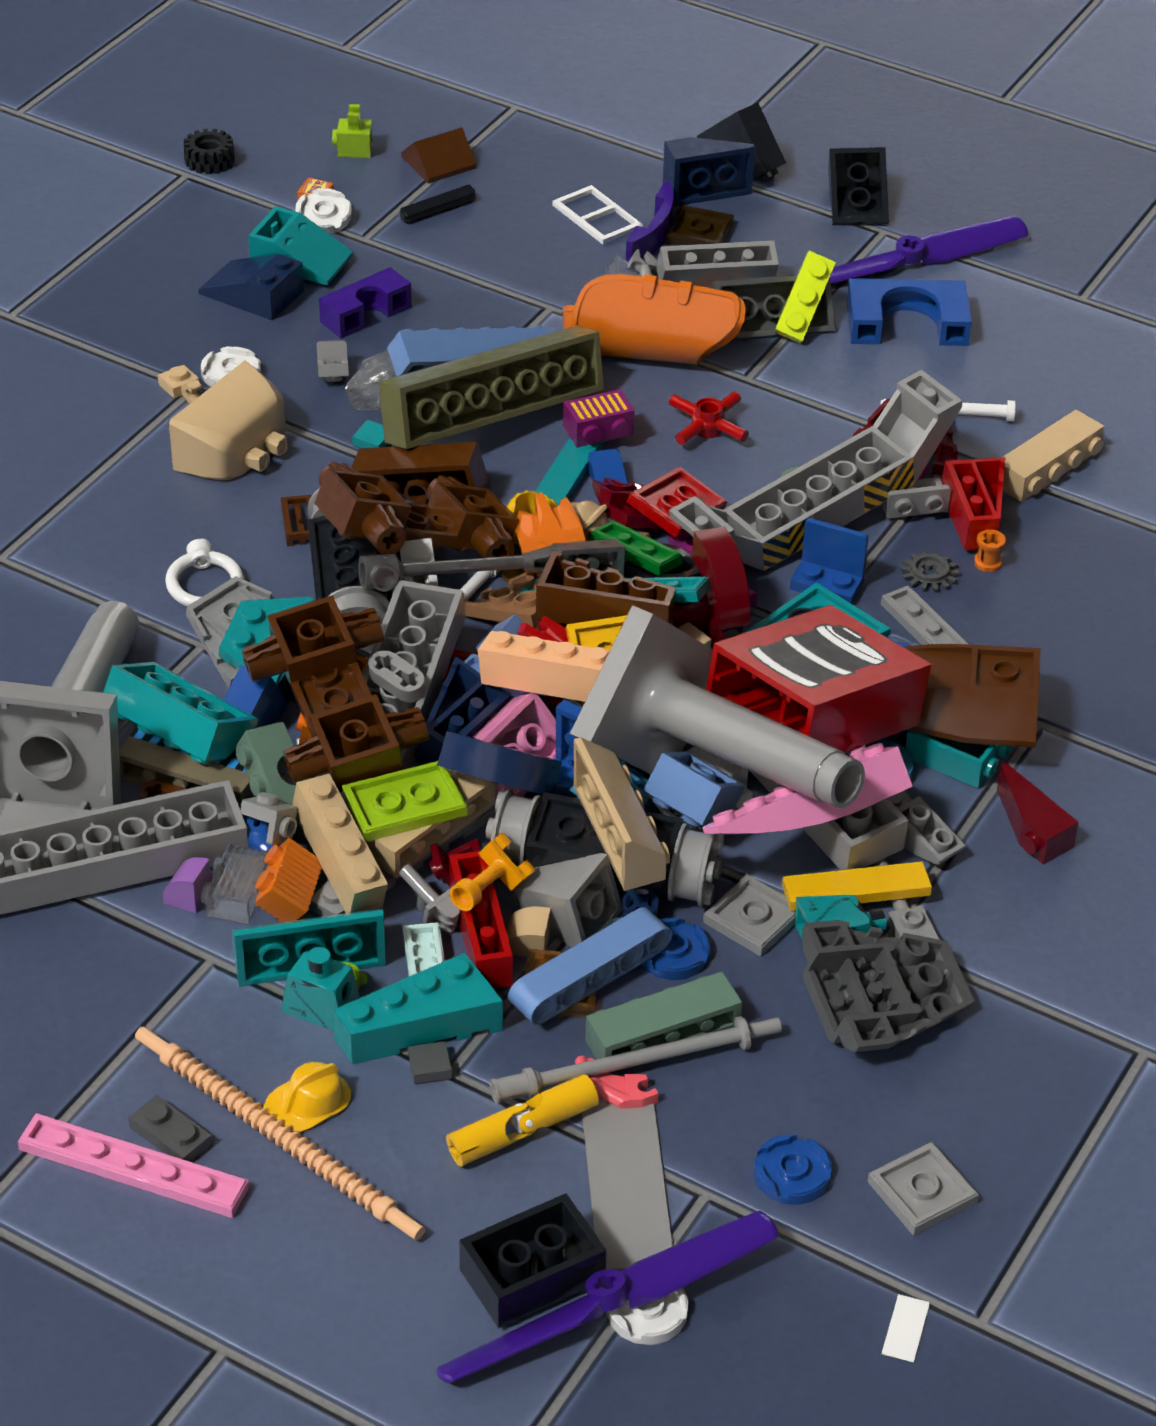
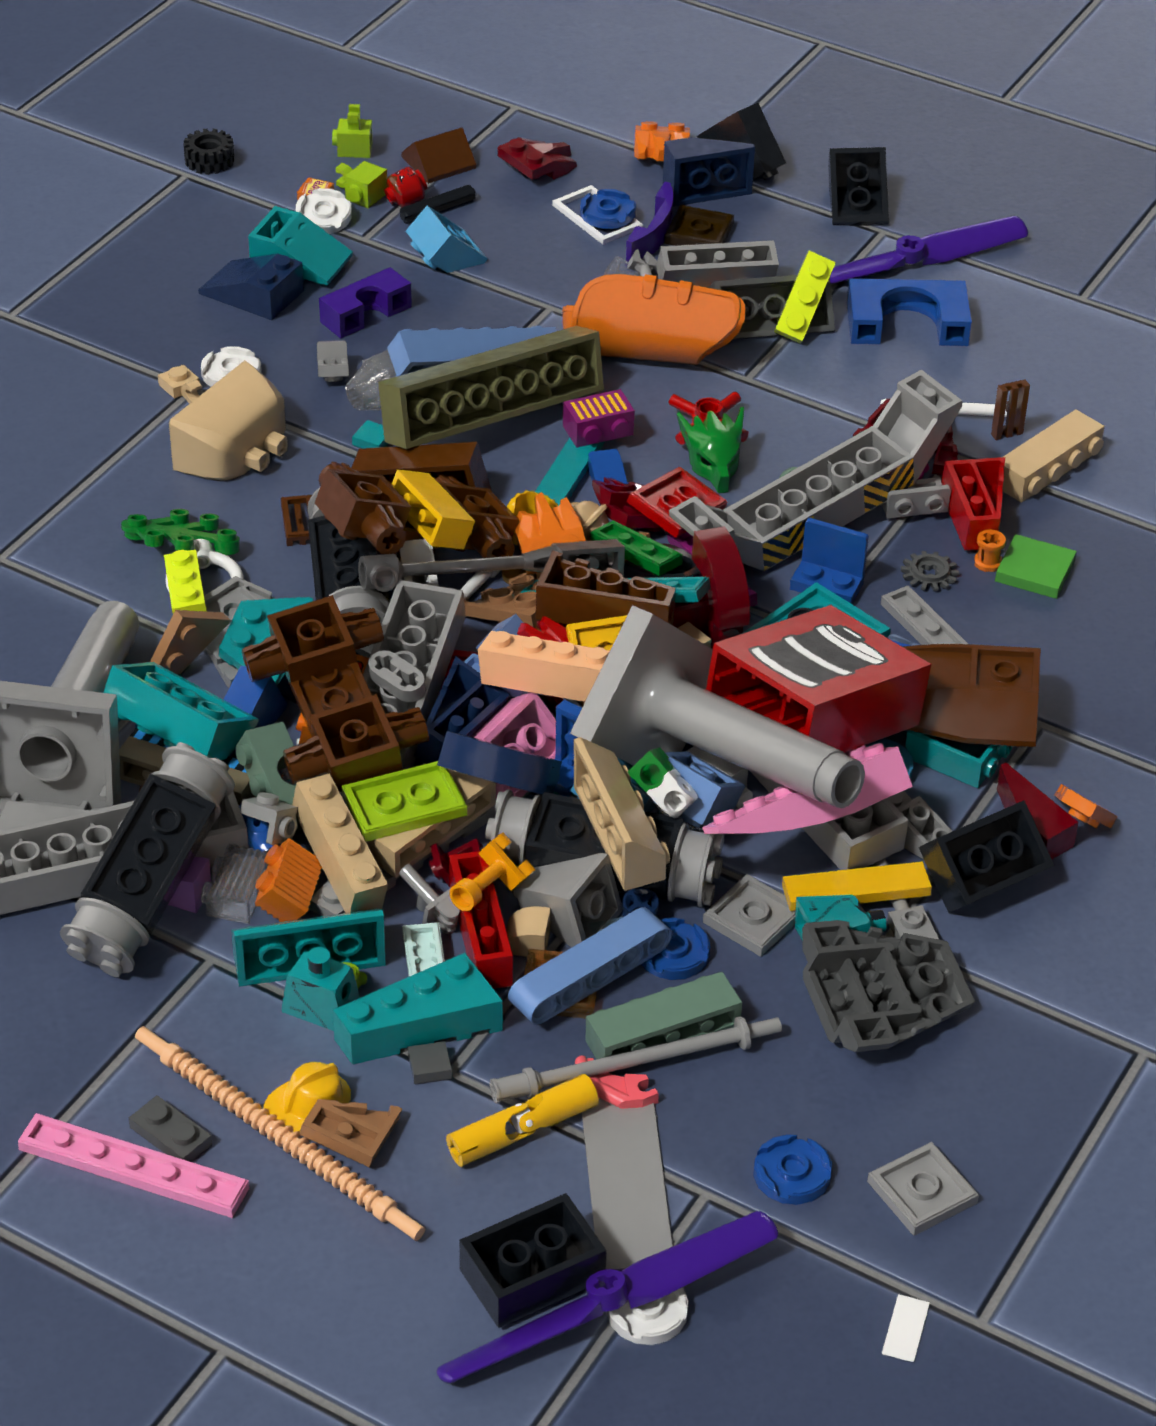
none -> brick [60,742,235,977]
none -> green plant [121,509,240,555]
none -> medium nougat wing [150,610,230,674]
none -> neon yellow plate [164,549,207,614]
none -> medium nougat wing [299,1099,402,1167]
none -> lime brick [335,161,388,208]
none -> red head [384,167,428,208]
none -> yellow brick [391,469,475,549]
none -> dark azure slope [406,205,488,273]
none -> dark red plate [498,137,577,180]
none -> blue tile [580,189,636,229]
none -> leg [627,747,698,818]
none -> orange plate [634,121,690,162]
none -> green piece [677,407,744,493]
none -> black brick [918,800,1055,913]
none -> reddish brown tile [991,379,1030,440]
none -> bright green tile [995,534,1077,599]
none -> orange wing [1054,784,1118,829]

